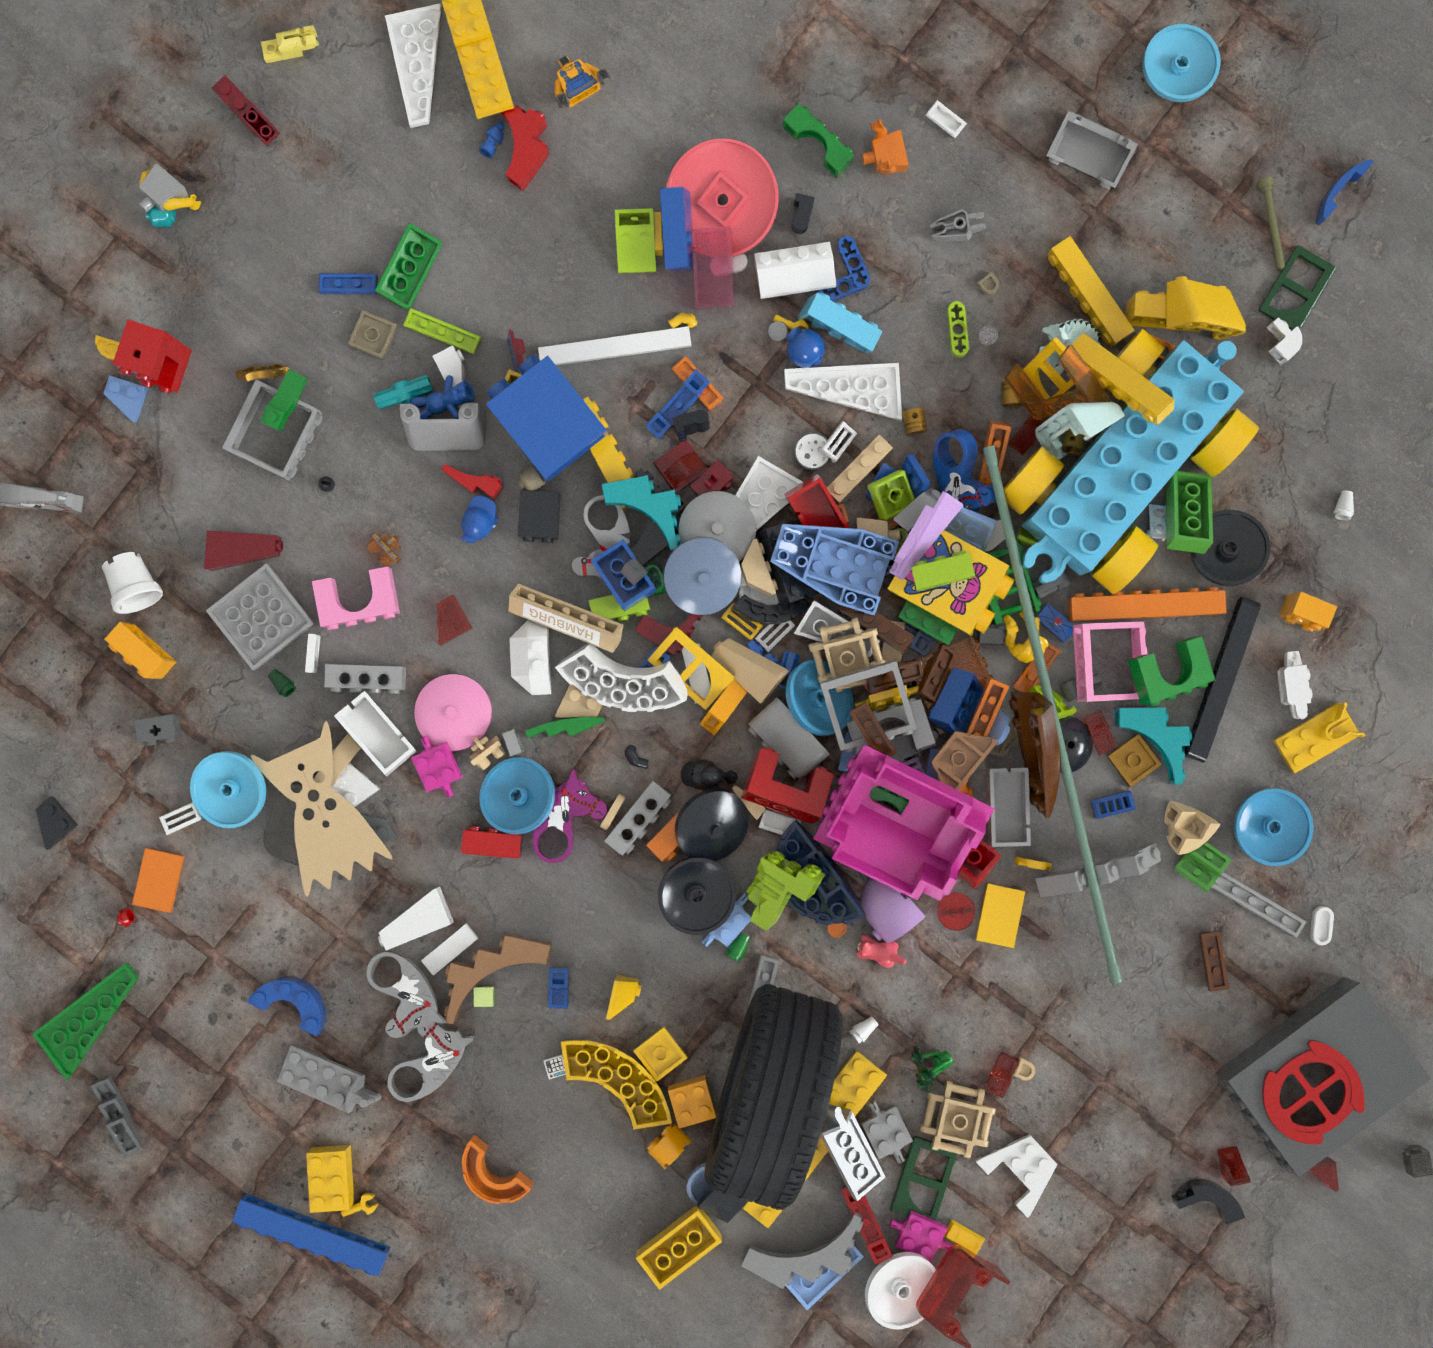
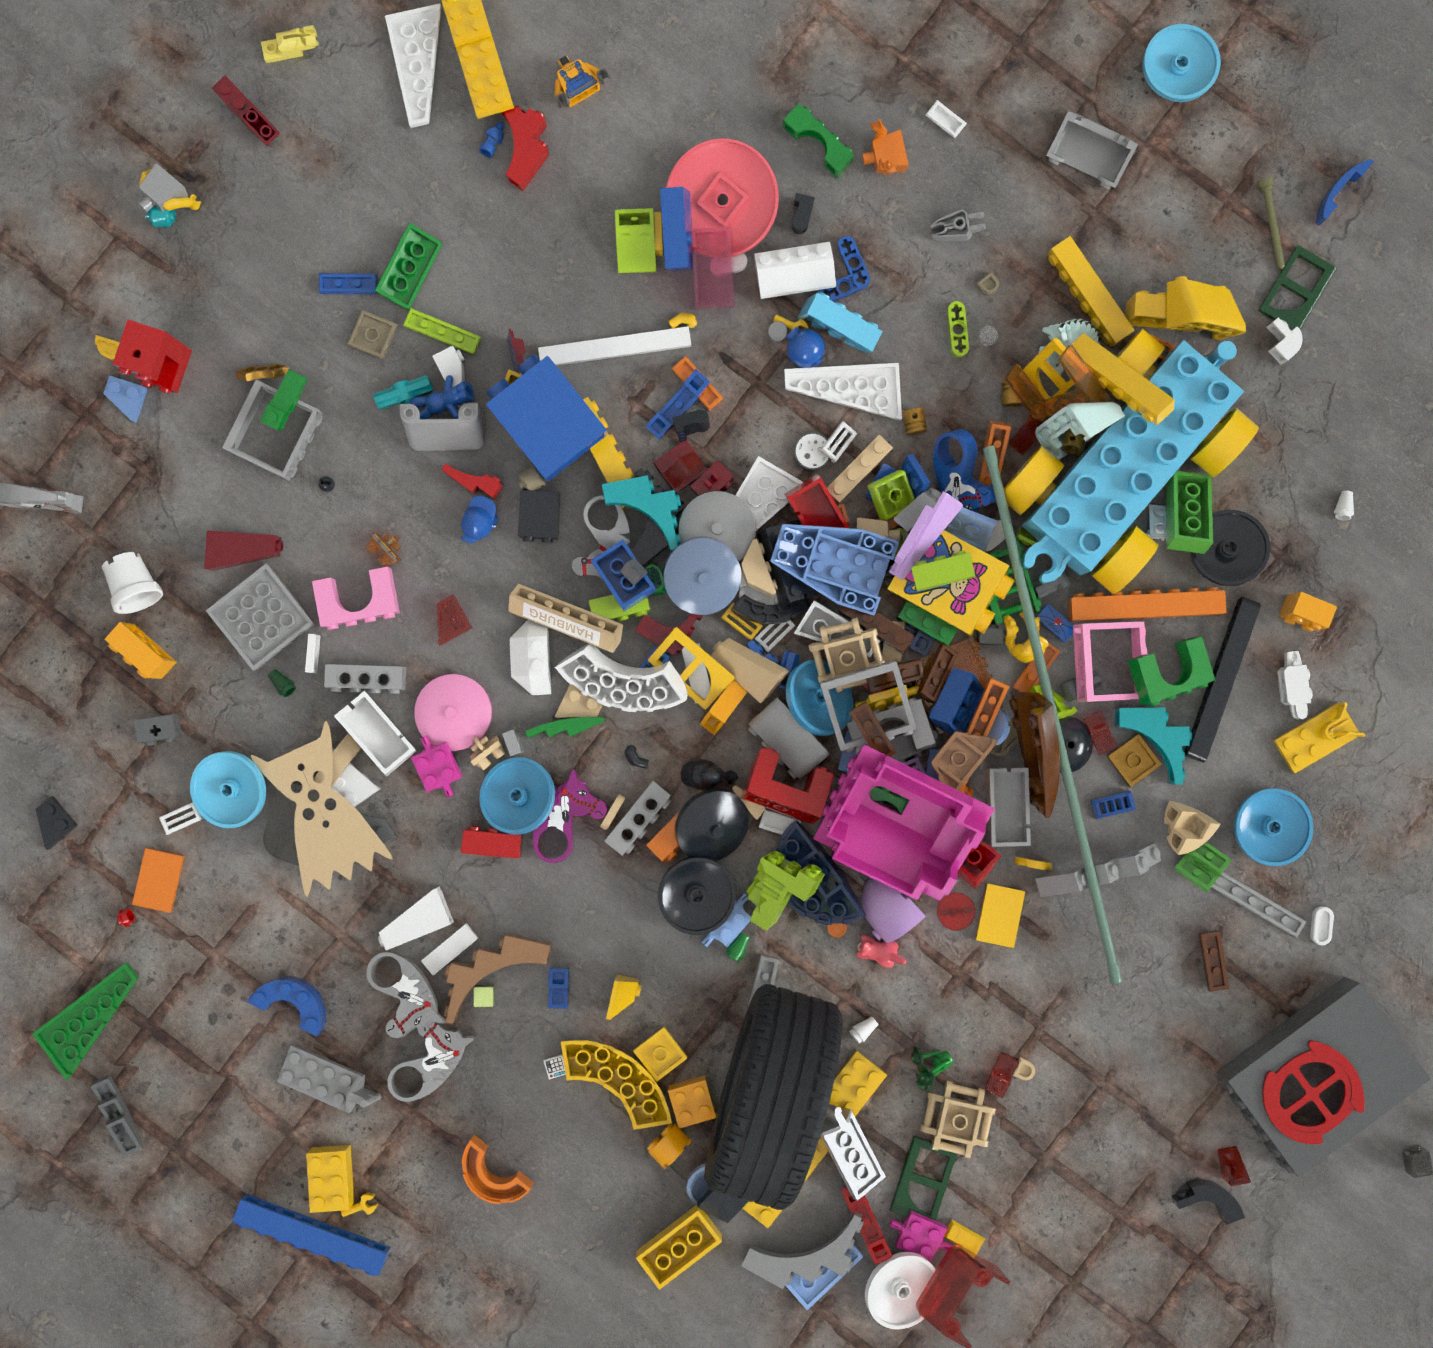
light grey plate [861,1100,913,1164] -> none
white wing [975,1134,1057,1218] -> none
clear red slope [1309,1157,1339,1193] -> none

